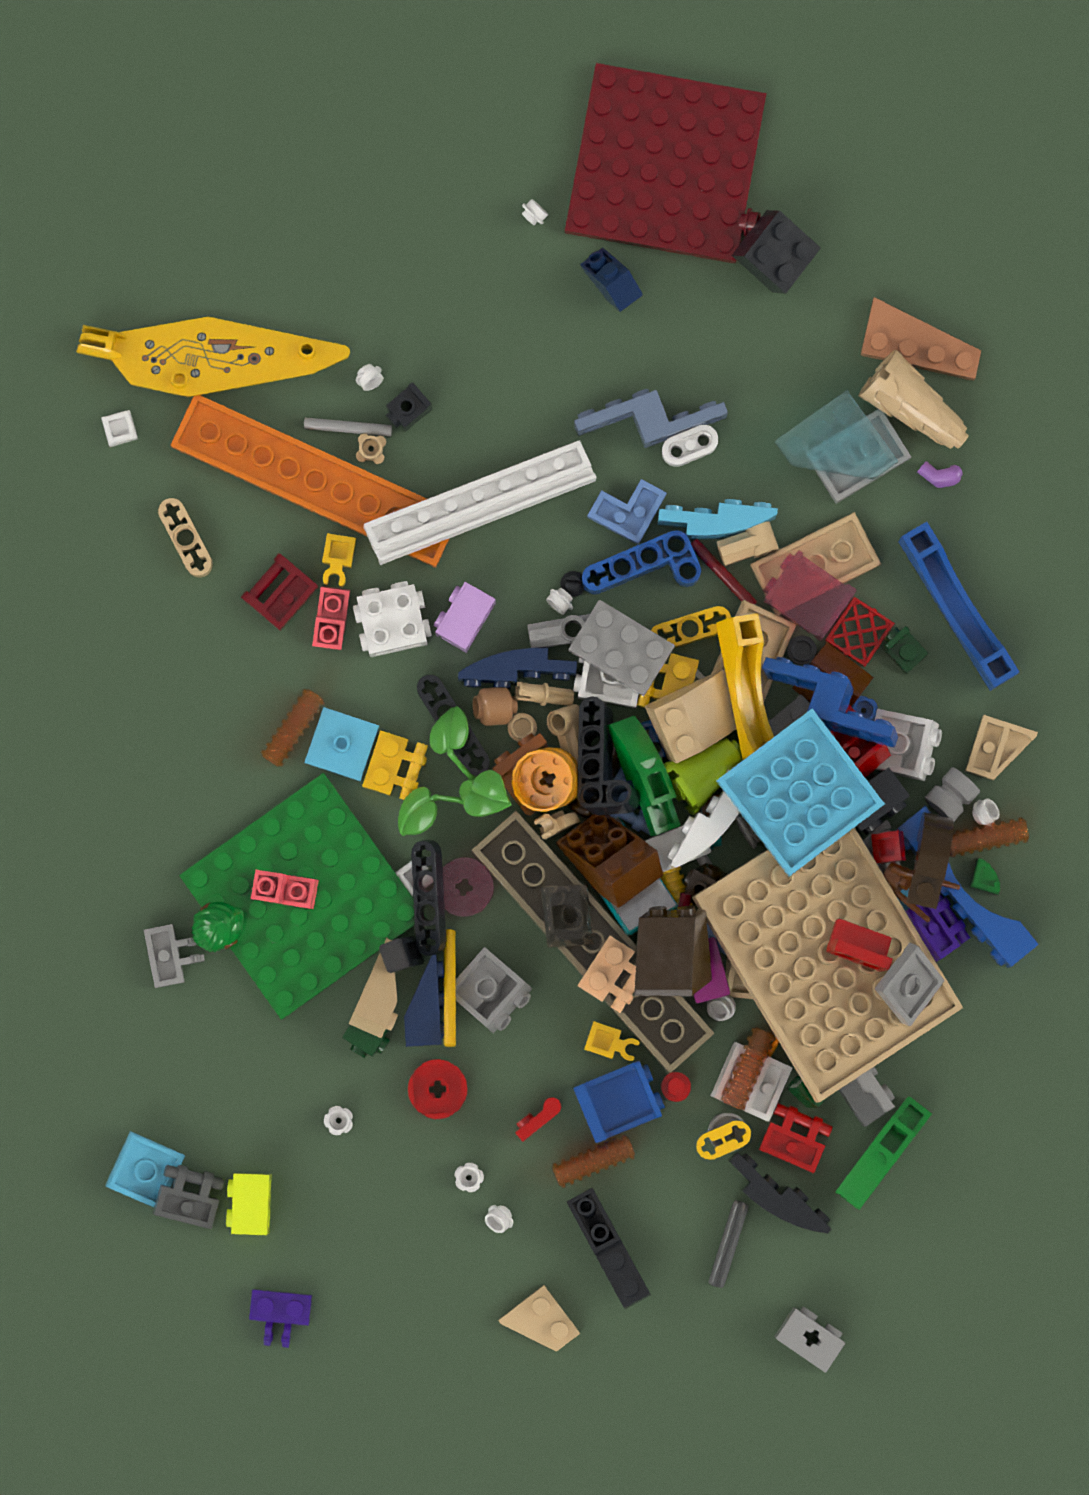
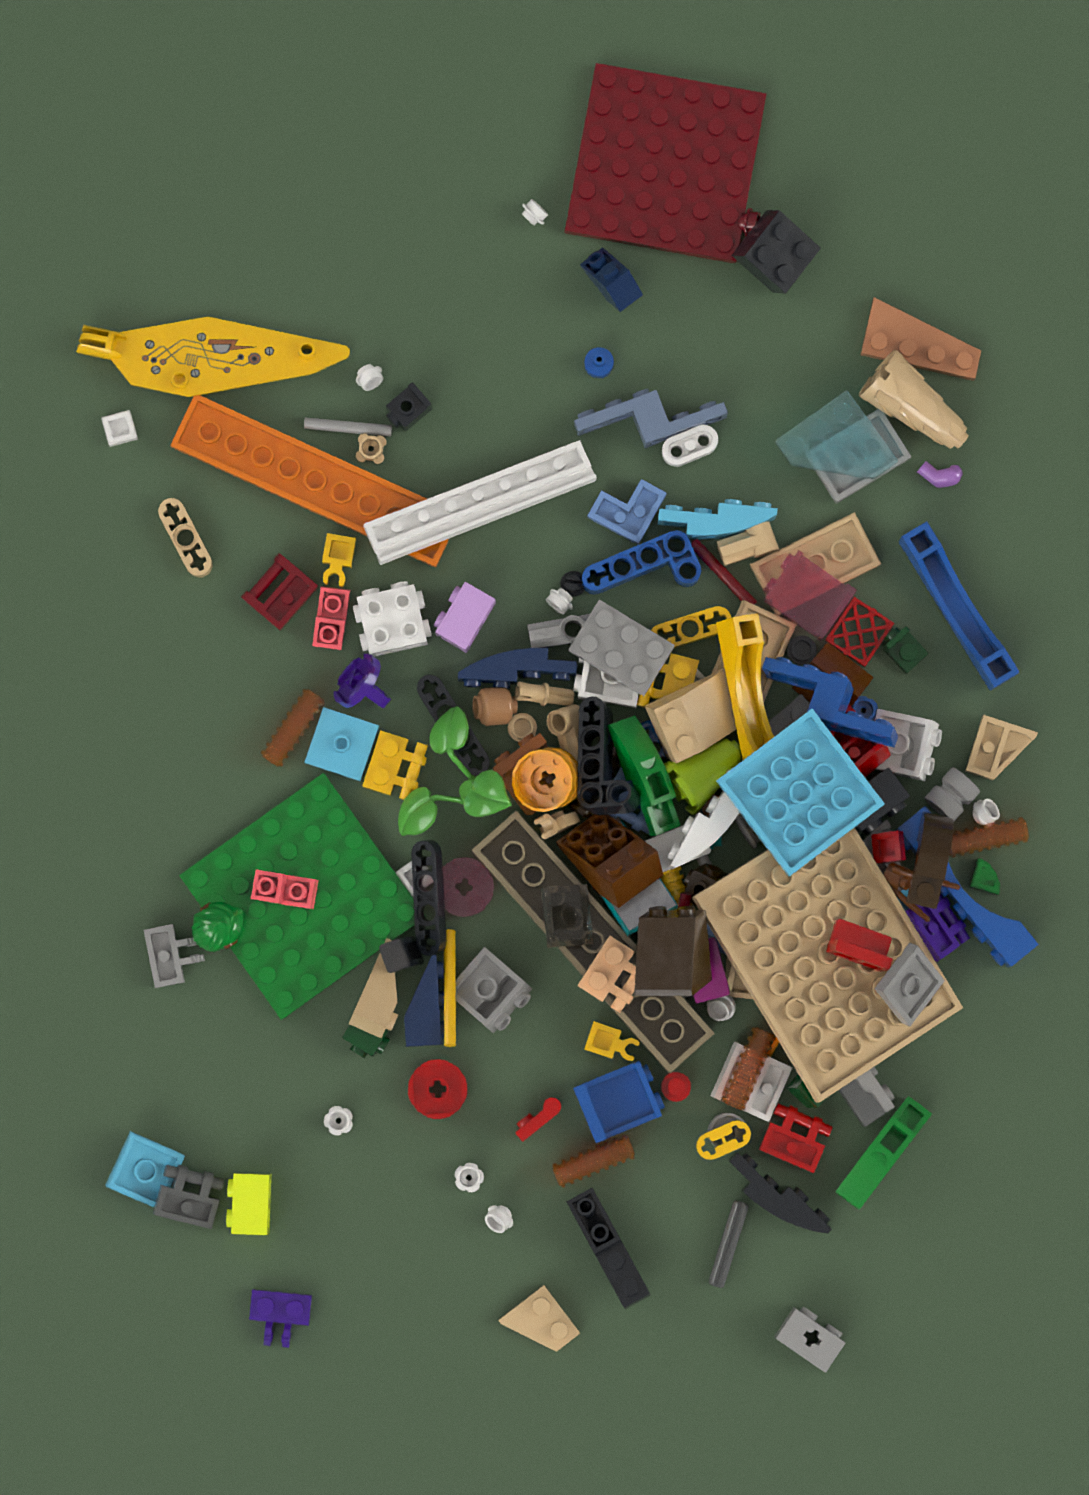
none -> dark purple tile [333,653,391,708]
none -> blue tile [584,347,614,378]

